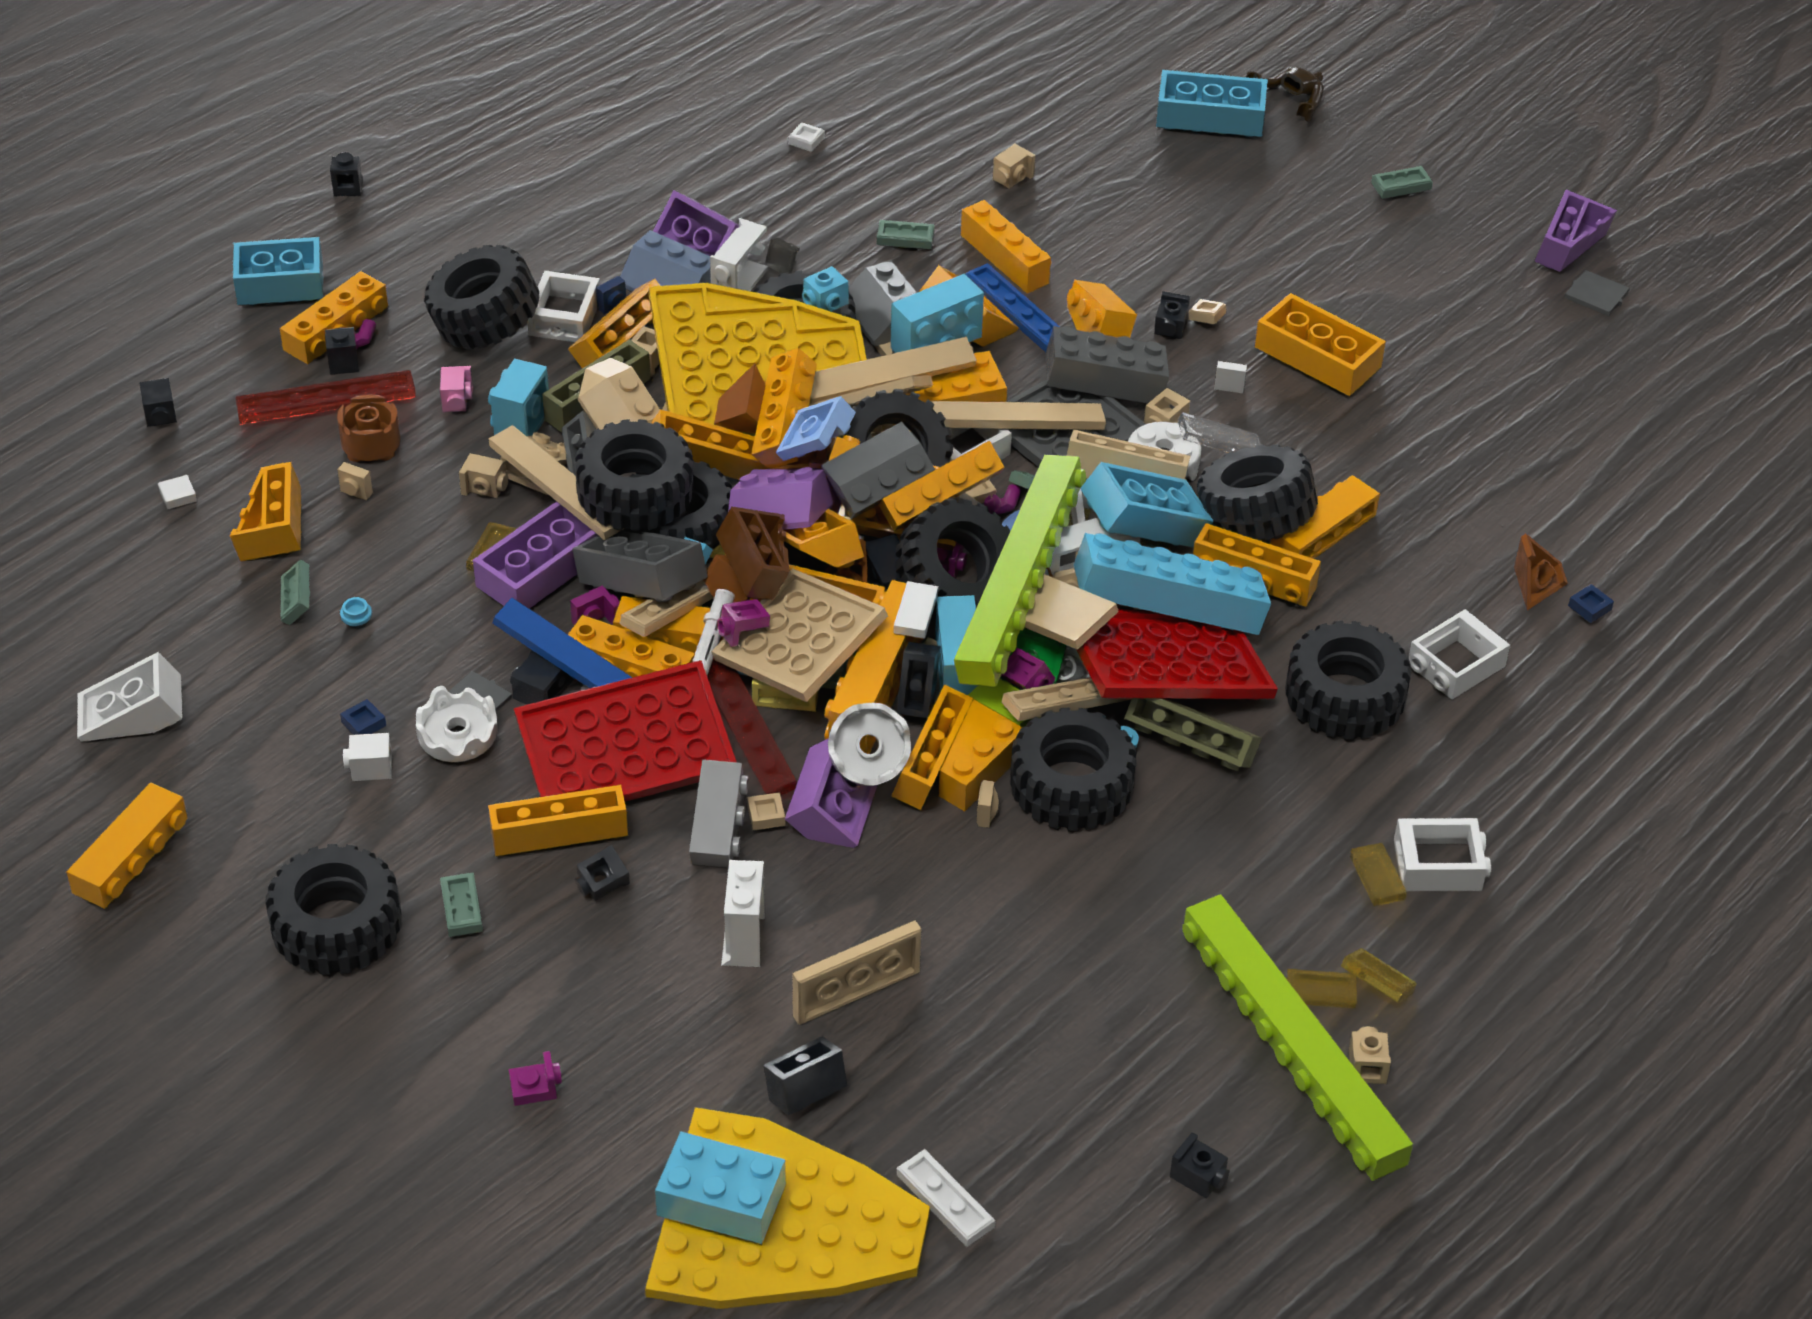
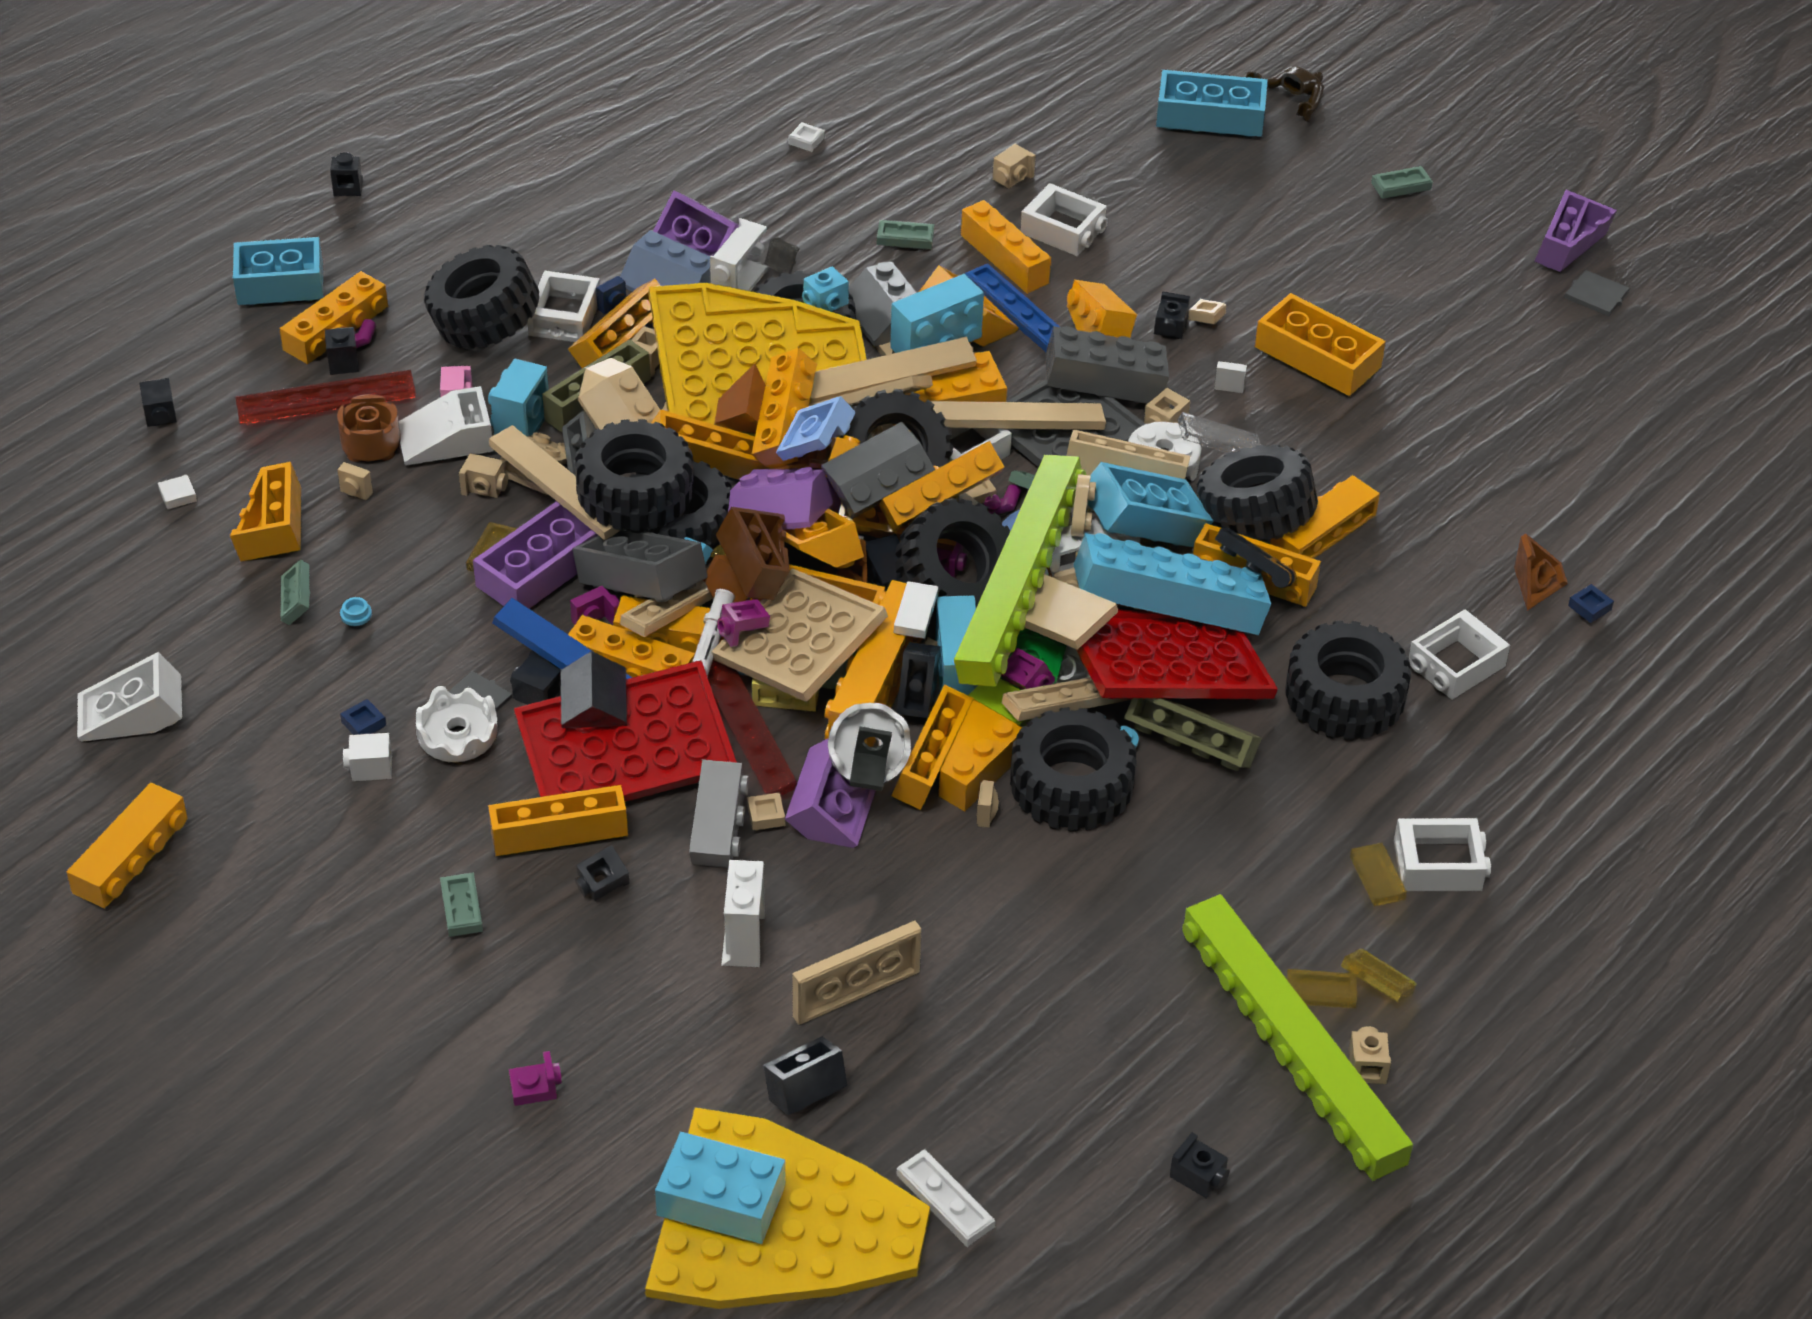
black tyre [265,844,402,975] -> none
none -> white slope [399,386,493,465]
none -> black slope [561,651,627,728]
none -> pearl dark grey bracket [849,726,892,791]
none -> white window [1021,183,1108,256]
none -> tan plate [1071,474,1096,537]
none -> black plate [1215,528,1297,588]

